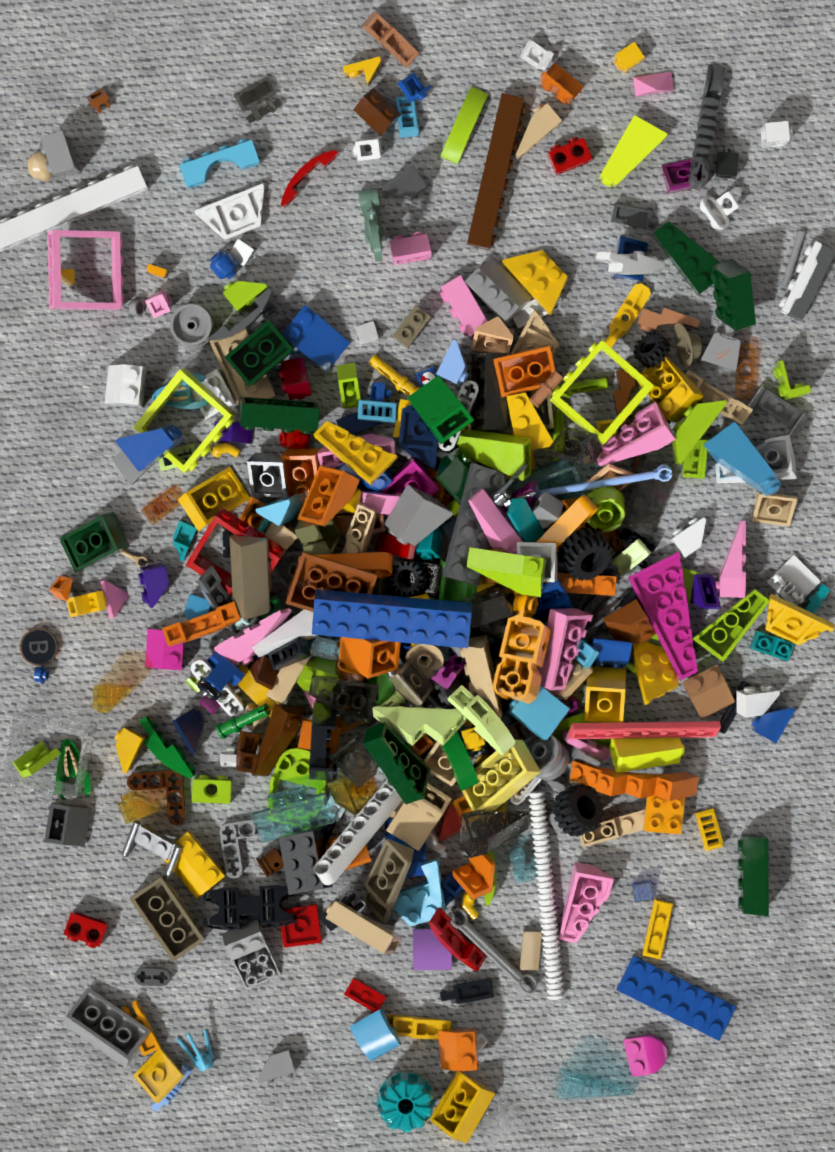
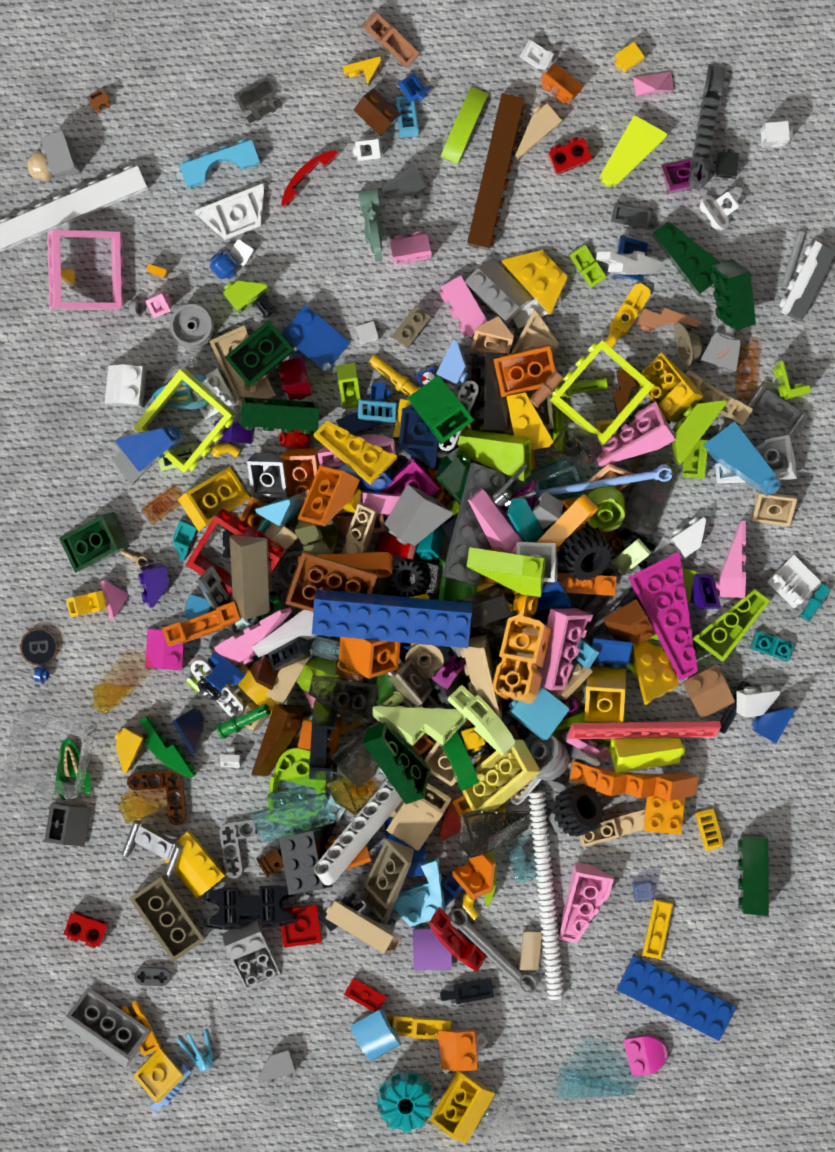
lime bracket [13,742,60,778] -> none
orange slope [49,575,73,601] -> none
lime brick [192,775,232,804] -> none
magenta slope [199,692,221,714] -> none
dark grey slope [209,289,273,341] -> none
reddish brown slope [236,730,260,774] -> none
white arm [425,829,446,854] -> none
black tyre [633,331,671,368] -> none
yellow wing [766,594,835,645] -> none
none -> lime slope [568,244,607,288]

